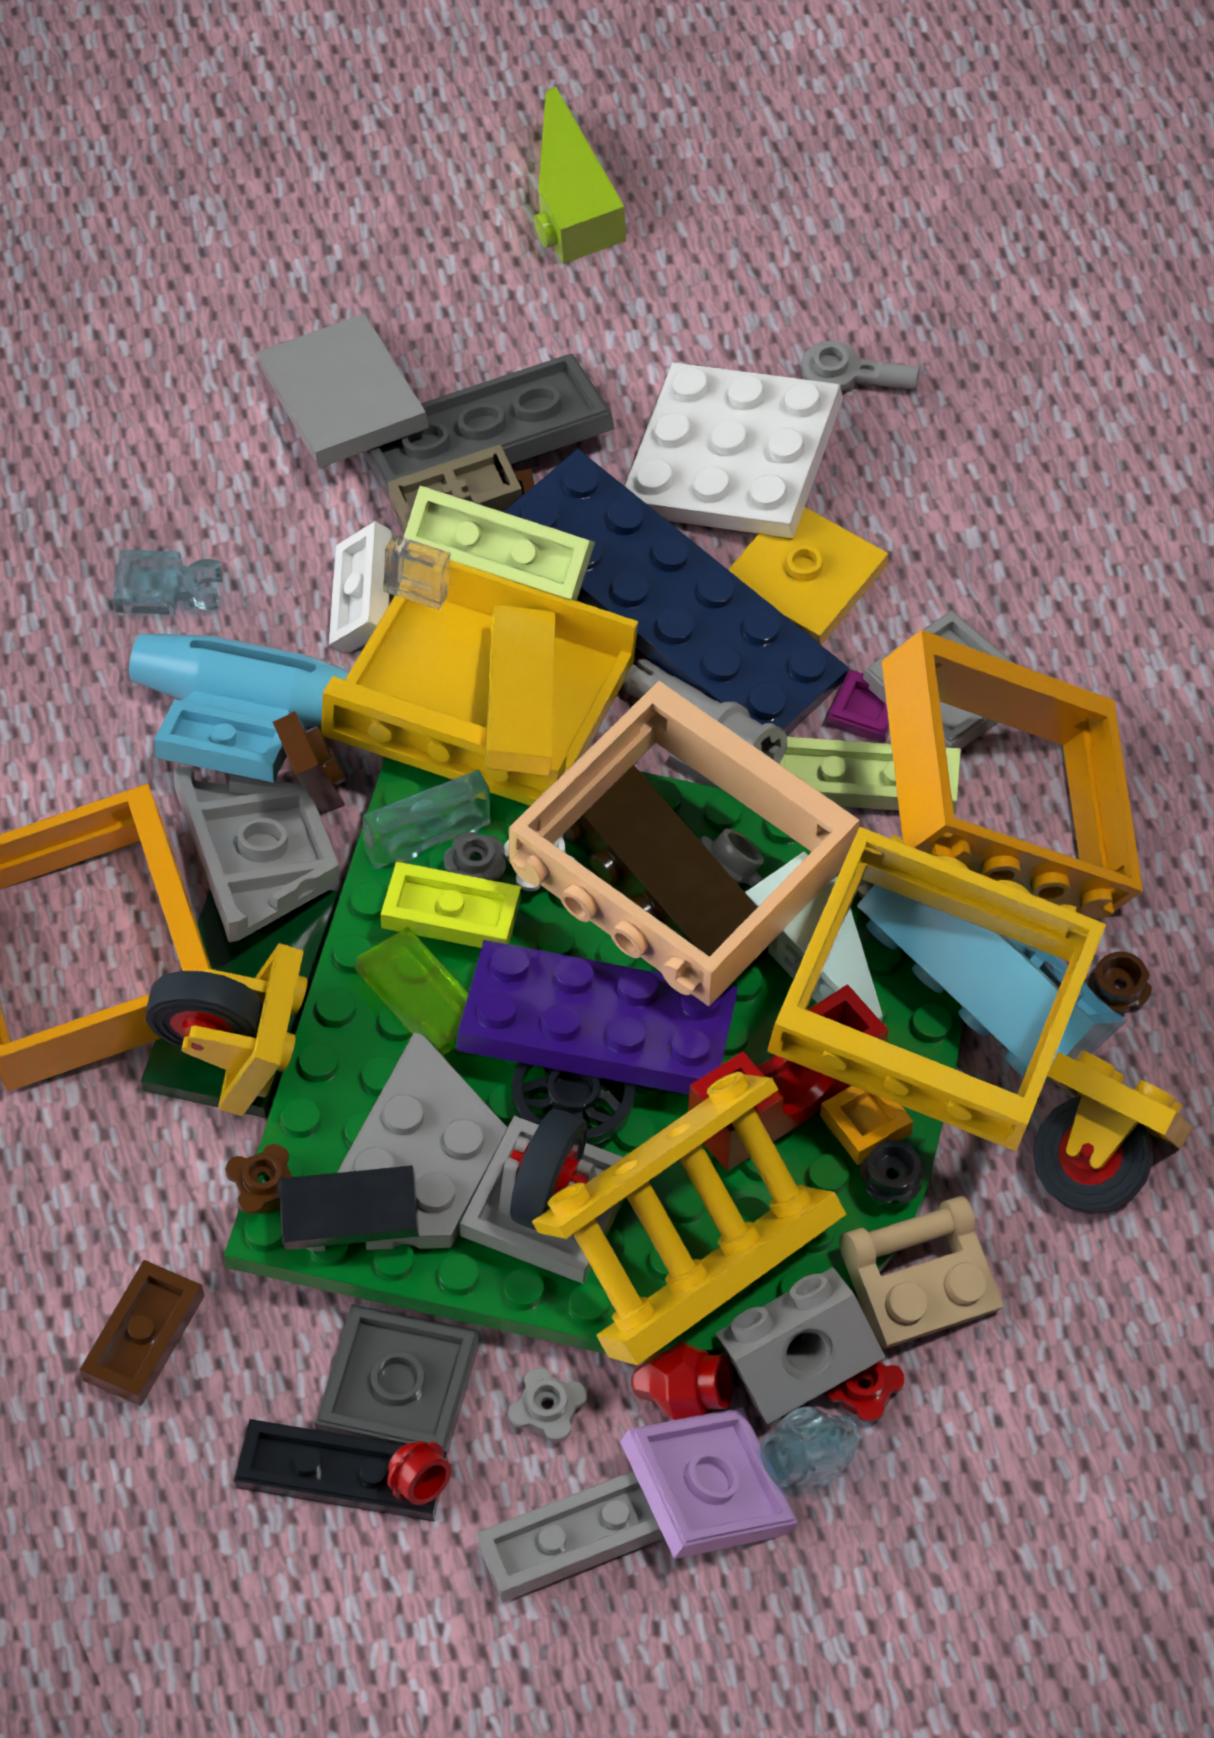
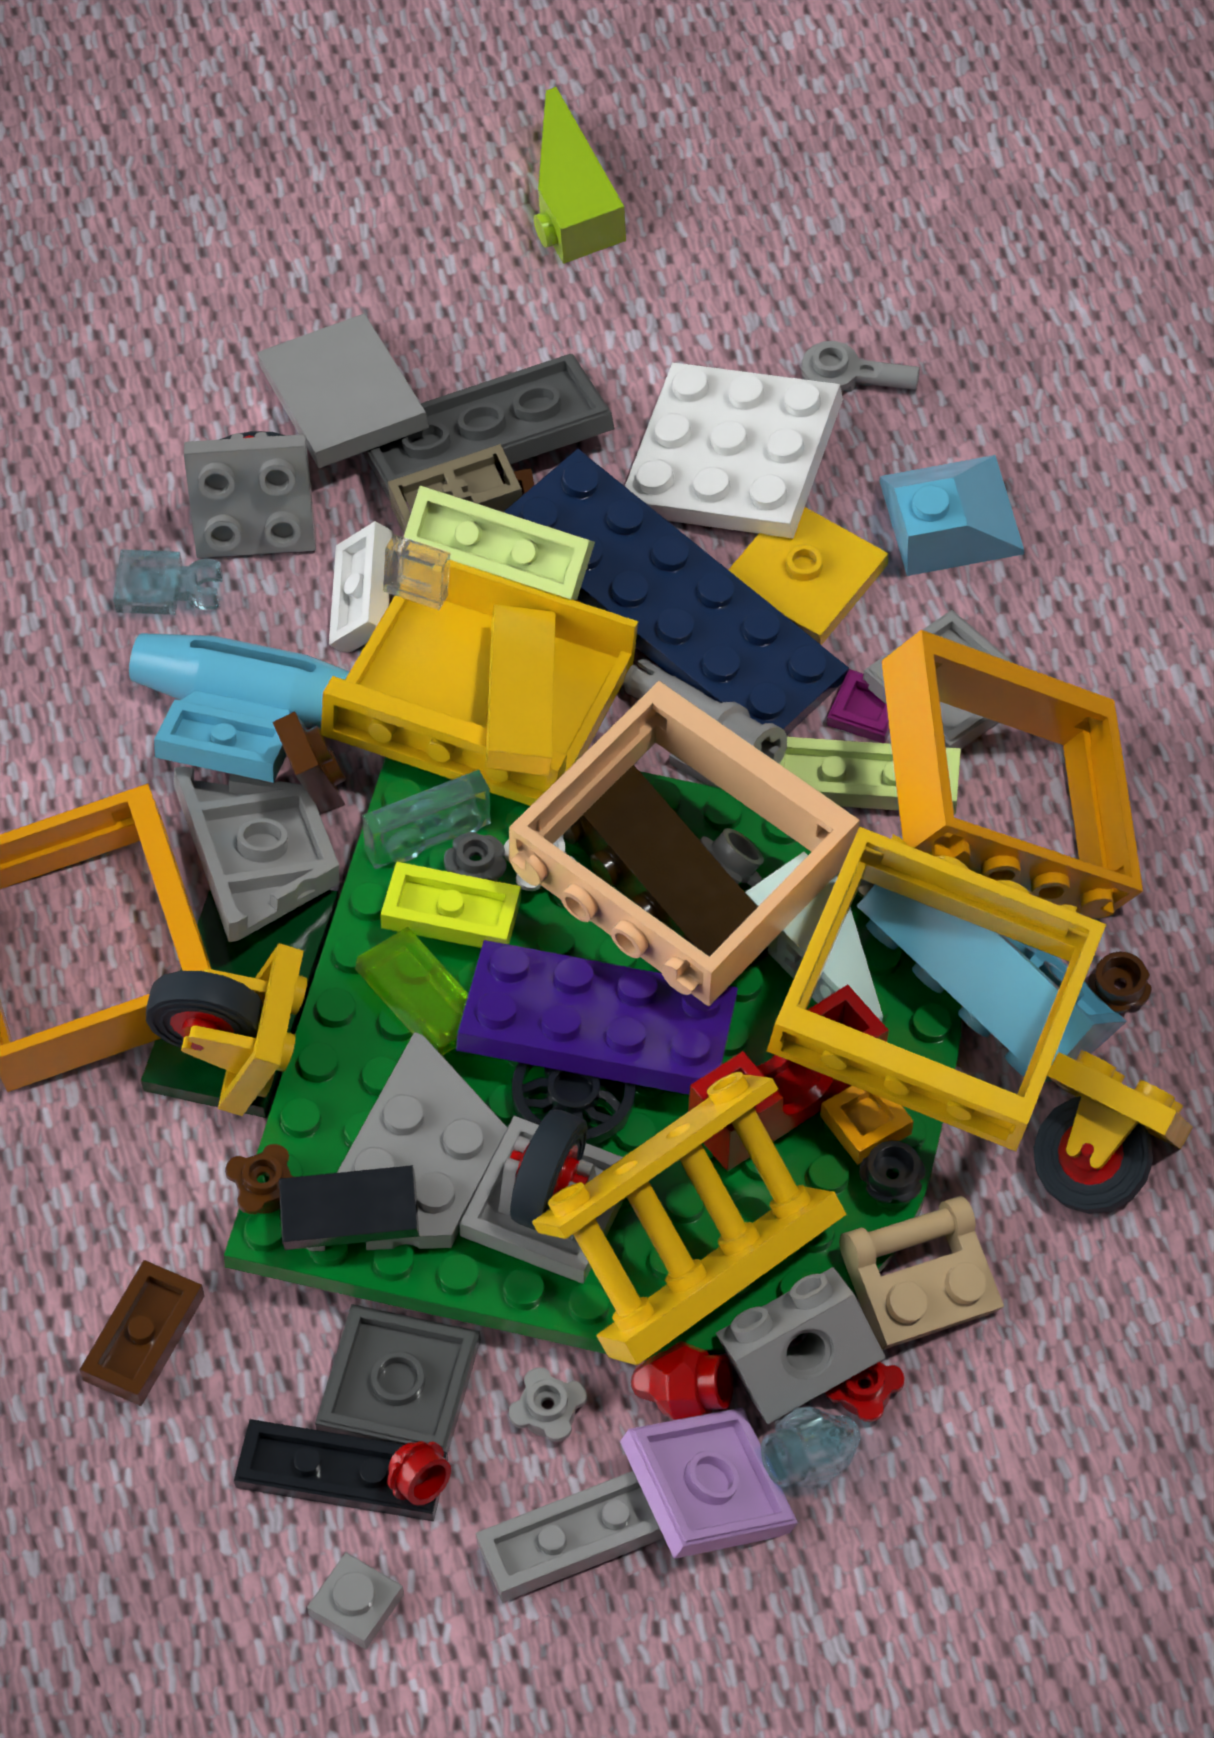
none -> light grey plate [184,431,316,558]
none -> light grey plate [307,1552,404,1650]
none -> medium azure slope [879,455,1024,576]

